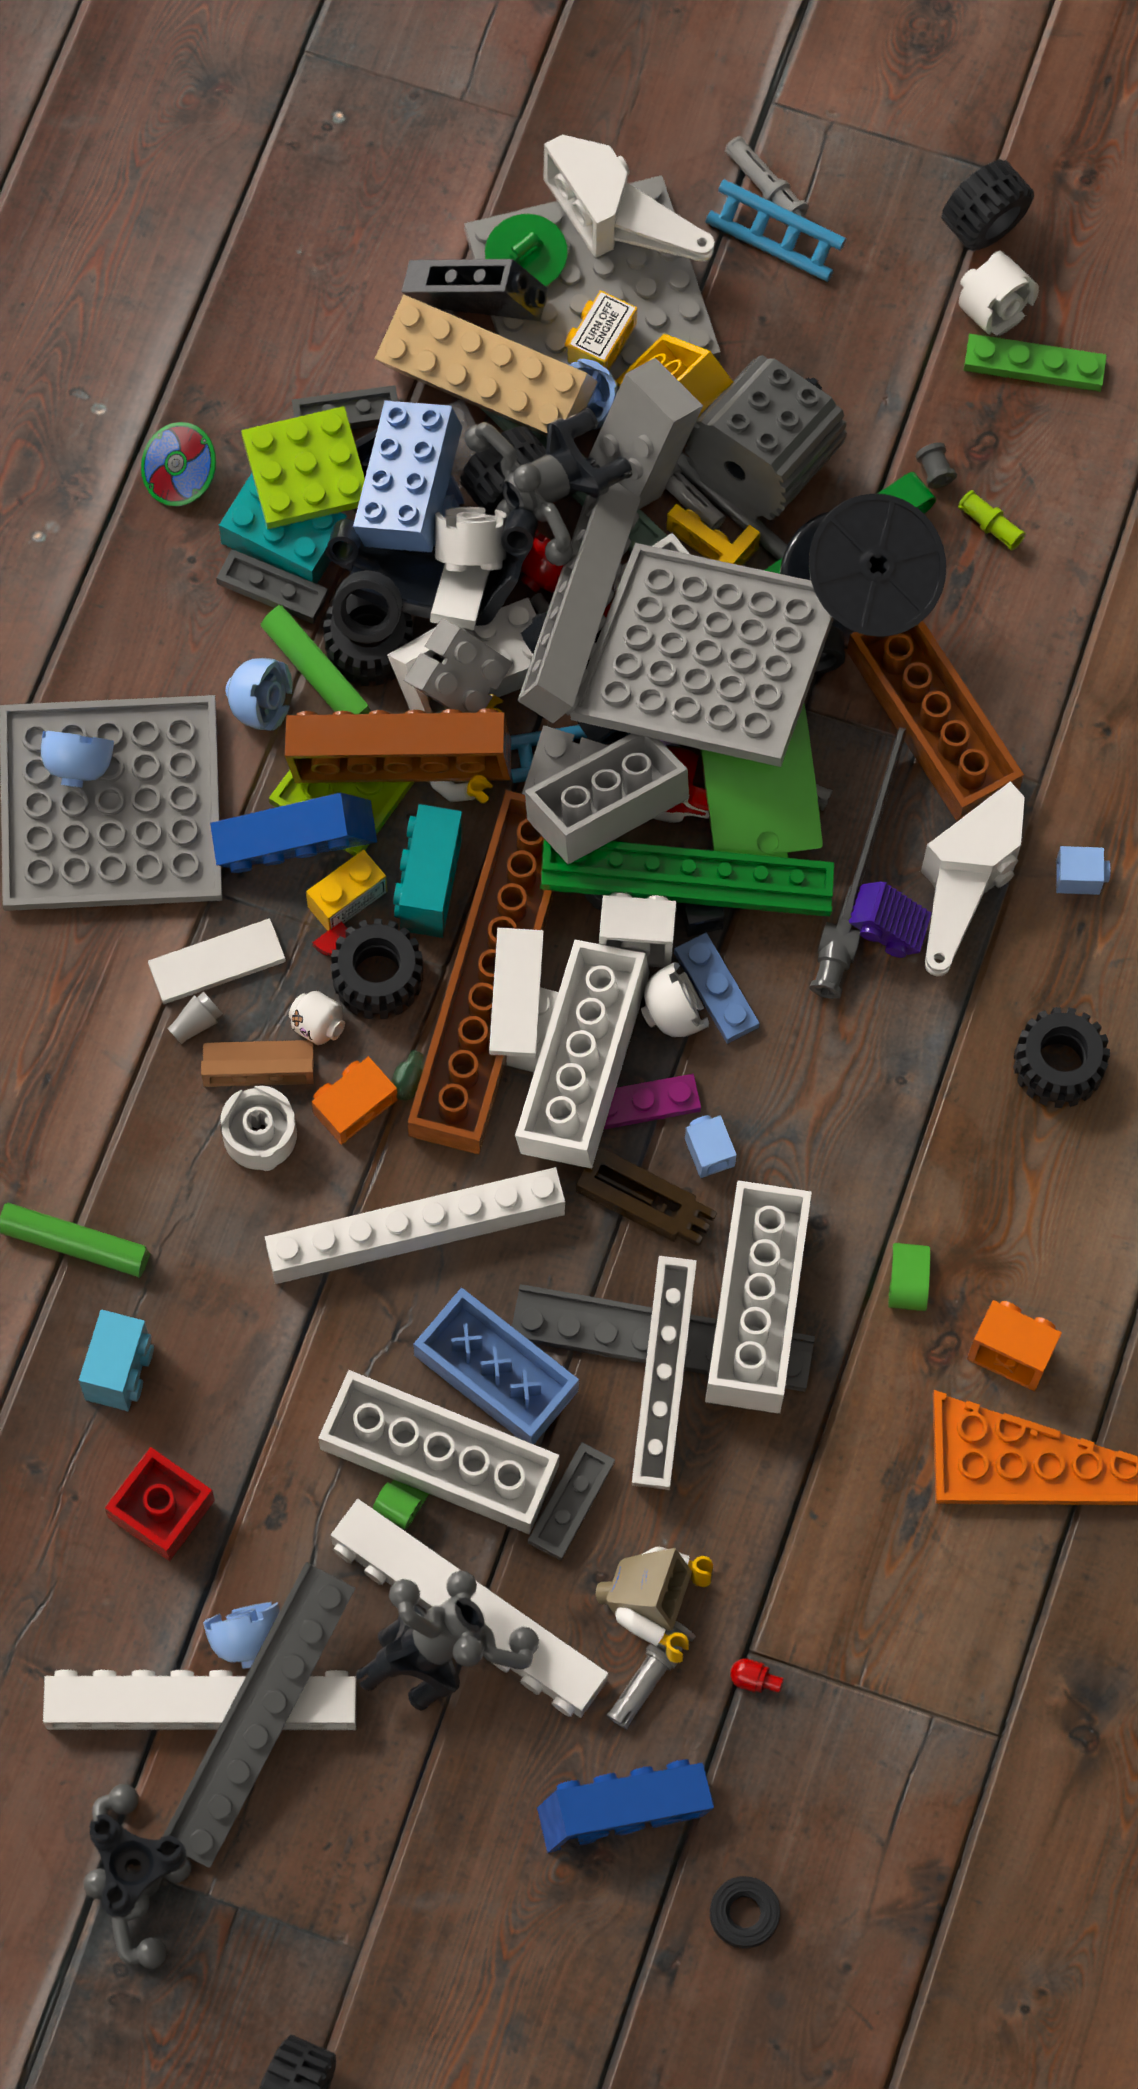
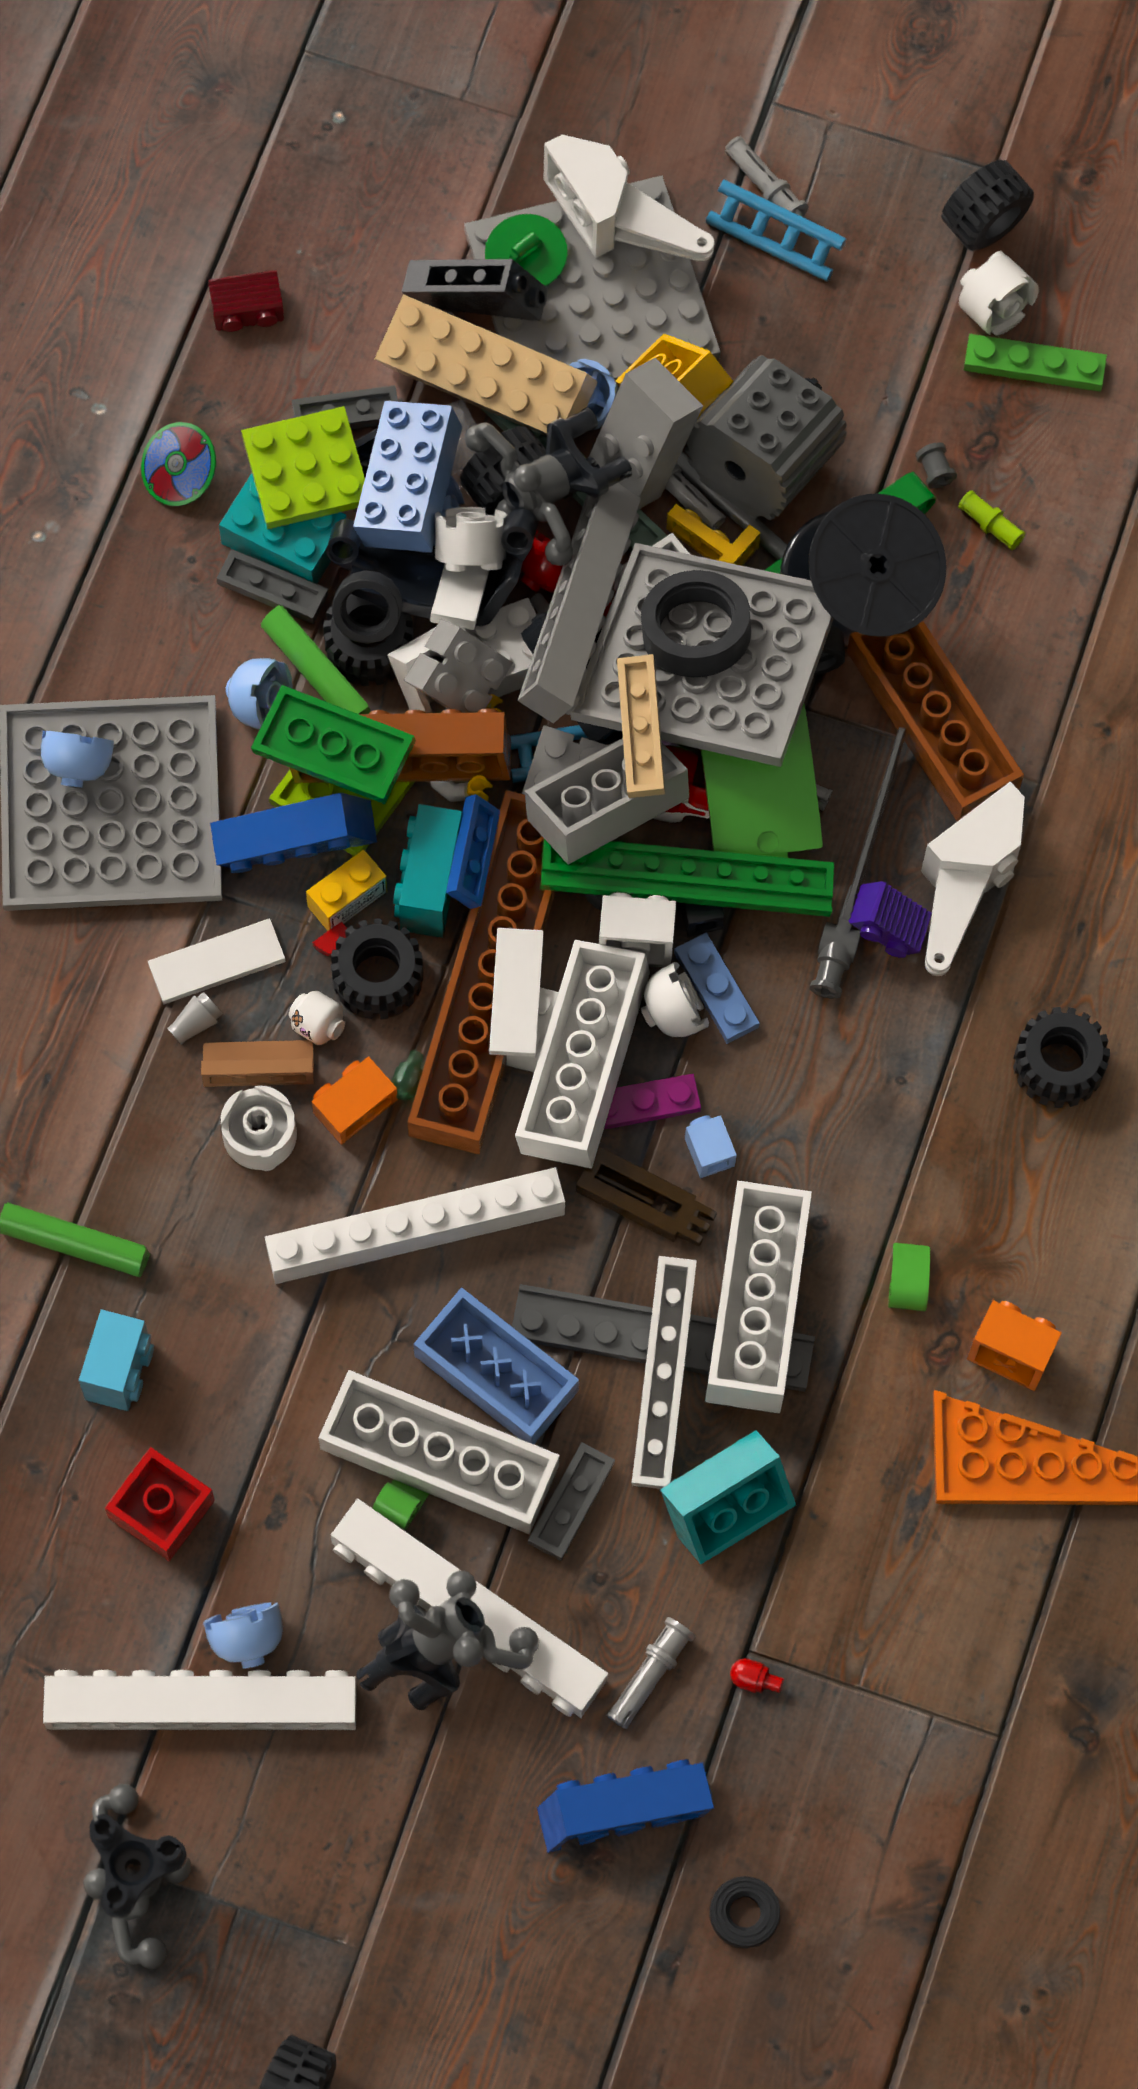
dark grey plate [162,1562,356,1868] -> none
brick [565,290,637,371] -> none
dark tan torso [596,1546,713,1663] -> none
light blue brick [1056,846,1110,895] -> none
none -> dark red brick [208,270,284,332]
none -> green plate [251,685,416,804]
none -> blue plate [446,794,500,909]
none -> tan plate [617,654,665,798]
none -> black tyre [641,570,751,677]
none -> teal brick [660,1430,796,1565]

